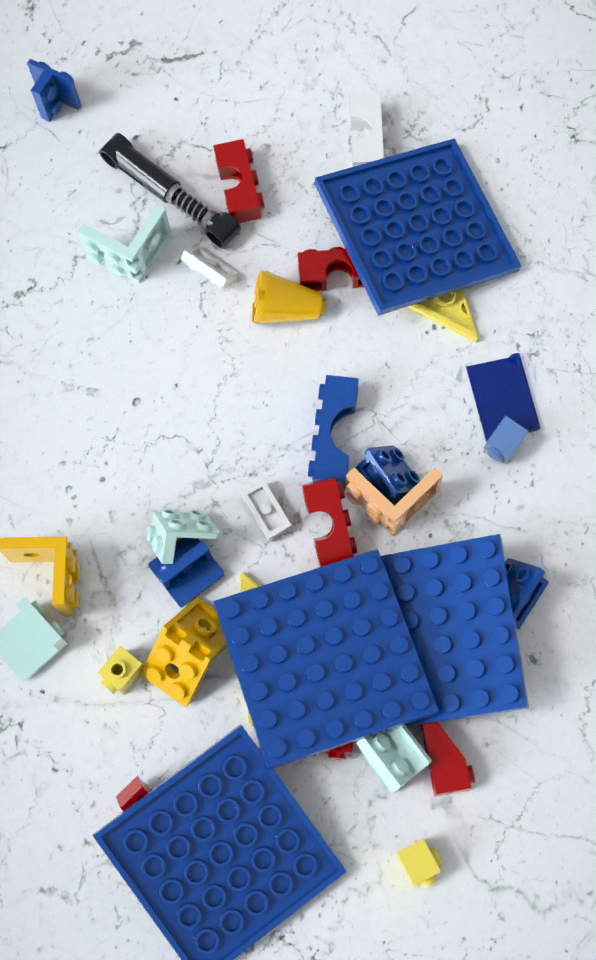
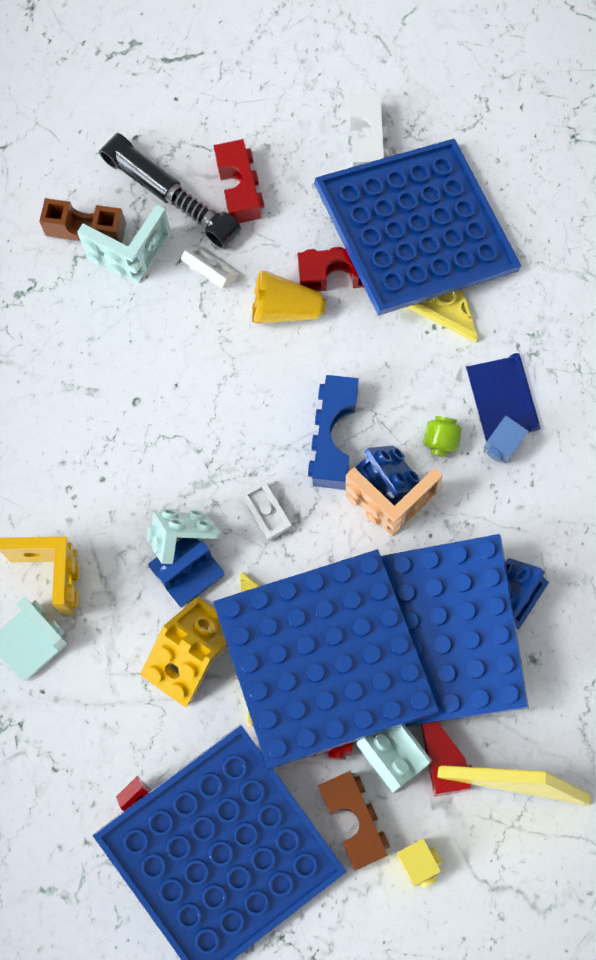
blue bracket [27,59,82,122] -> none
light yellow brick [98,646,144,695] -> none
red arch [301,477,357,567] -> none
none -> dark orange arch [39,198,126,243]
none -> dark orange arch [318,771,390,871]
none -> lime head [423,416,462,457]
none -> light yellow tile [438,766,591,806]

